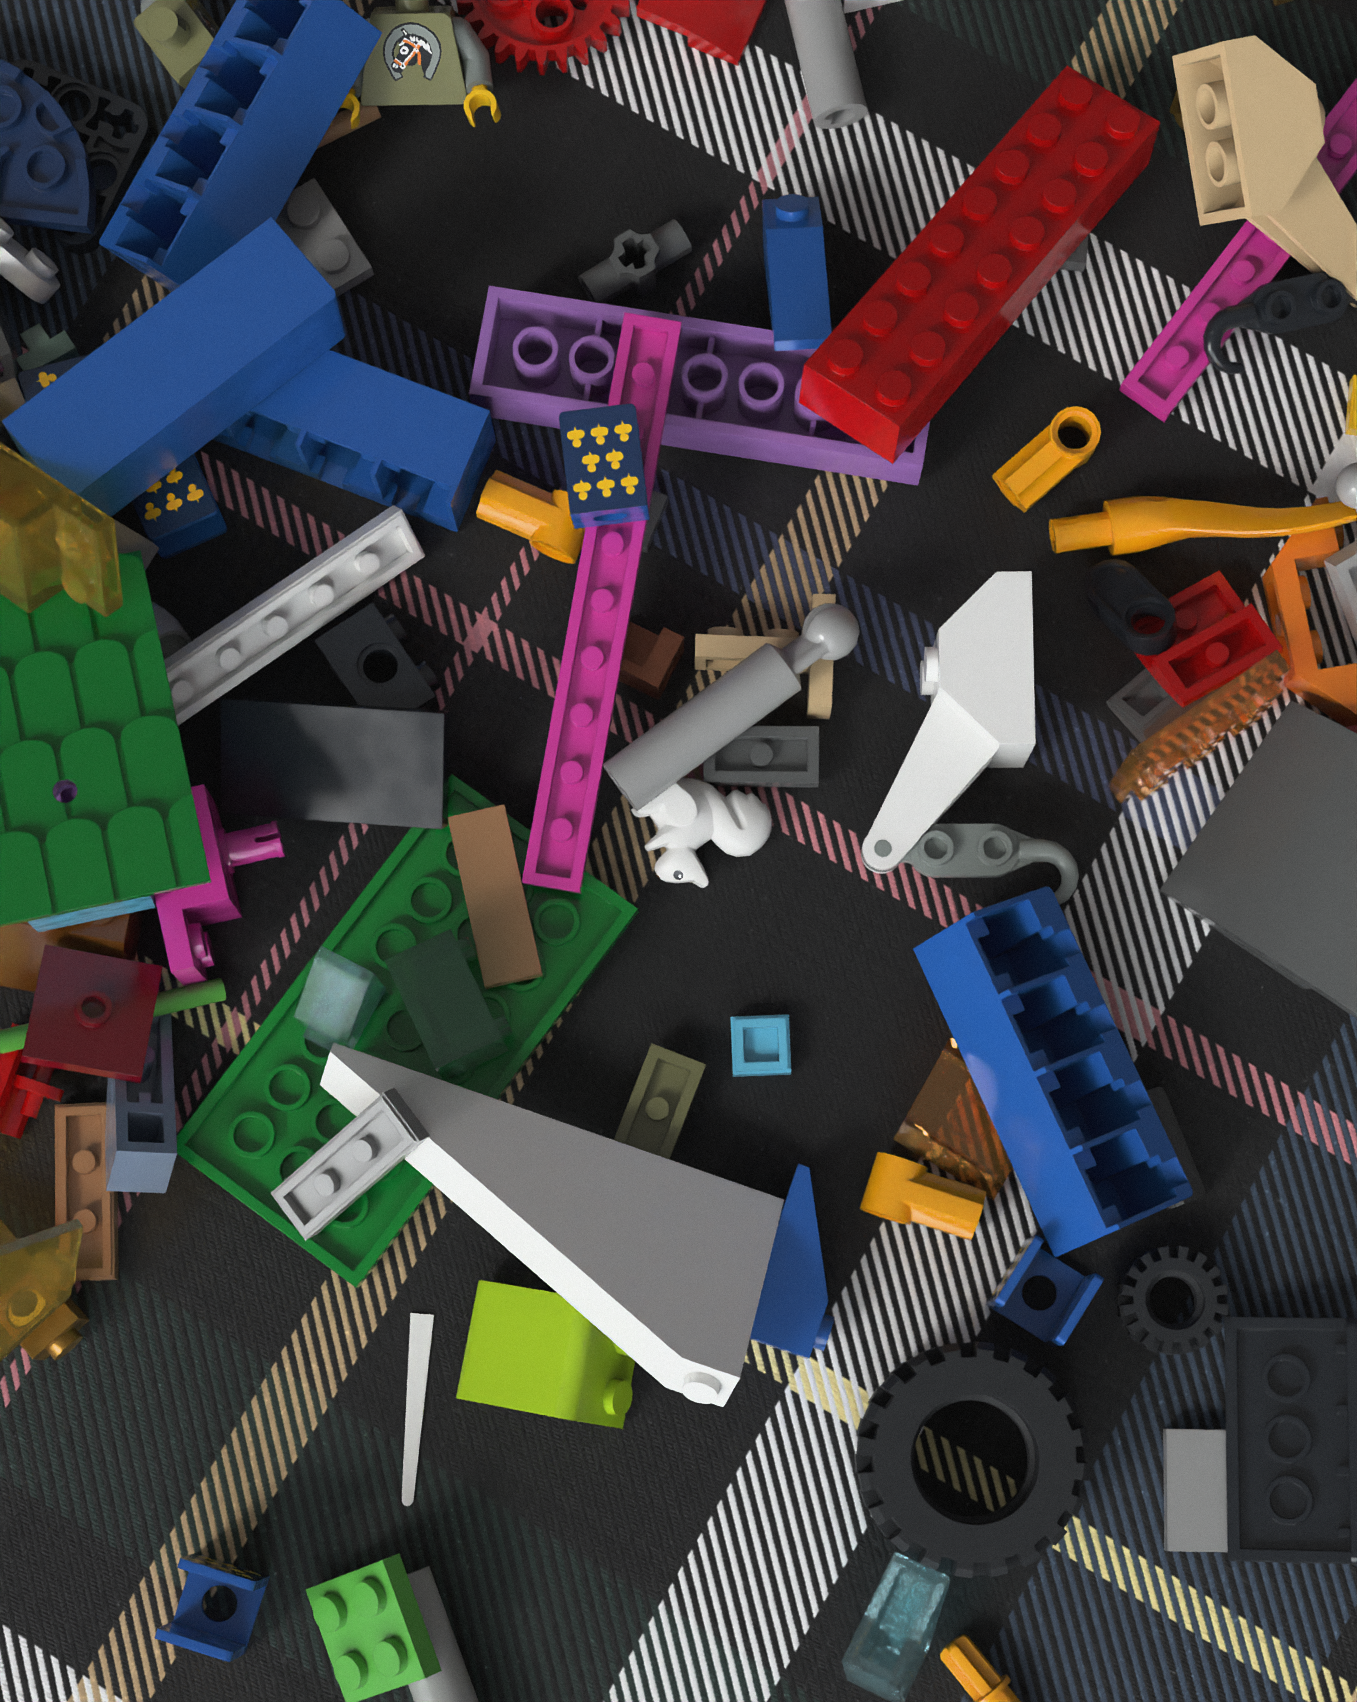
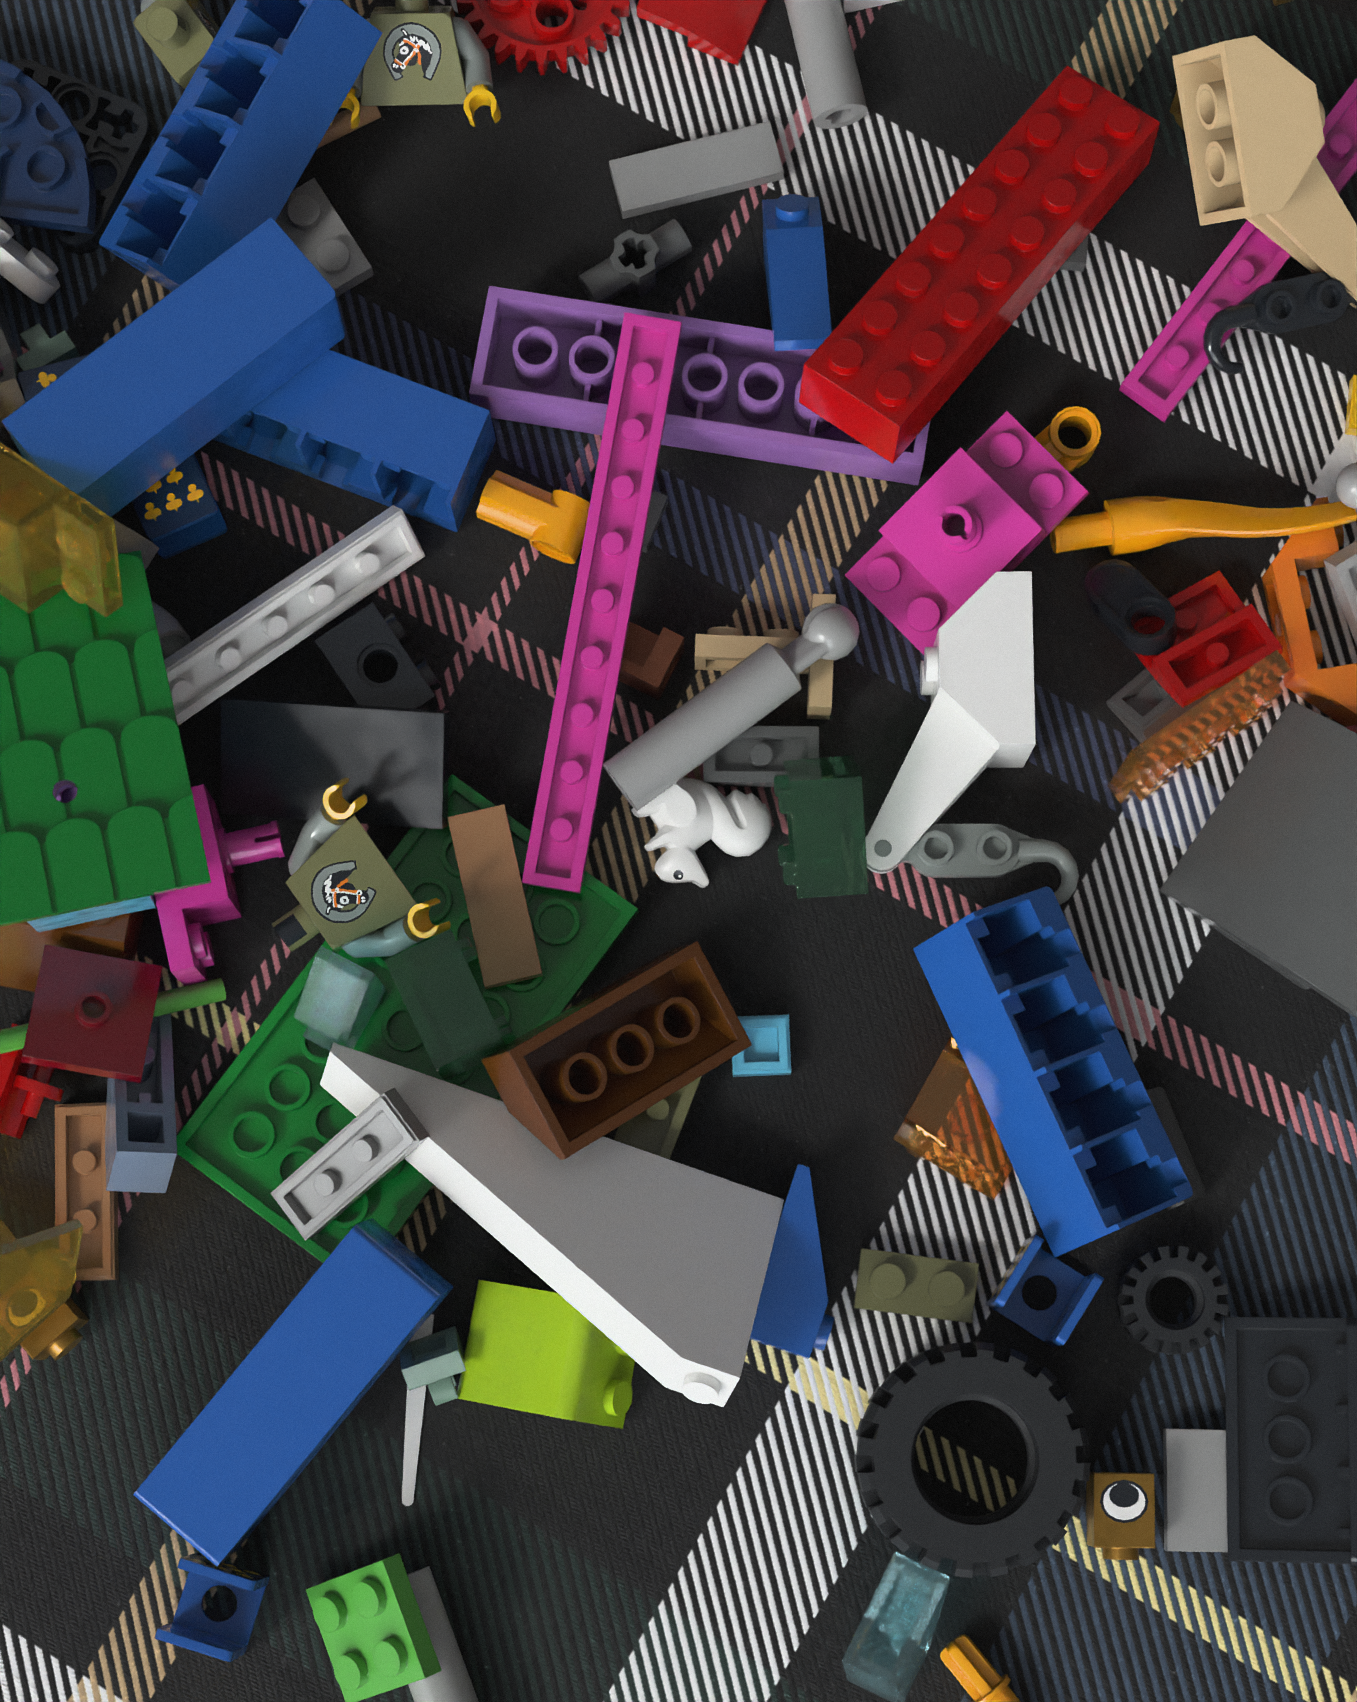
dark blue piece [559,404,650,529] -> none
light orange piece [860,1152,986,1241] -> none
none -> blue piece [133,1218,454,1567]
none -> torso [272,777,451,958]
none -> sand green tile [400,1326,466,1406]
none -> reddish brown slope [481,941,752,1160]
none -> light grey tile [609,121,784,219]
none -> clear green container [773,756,869,899]
none -> dark pink brick [845,411,1089,655]
none -> olive plate [853,1248,979,1324]
none -> pearl gold brick [1086,1472,1155,1560]

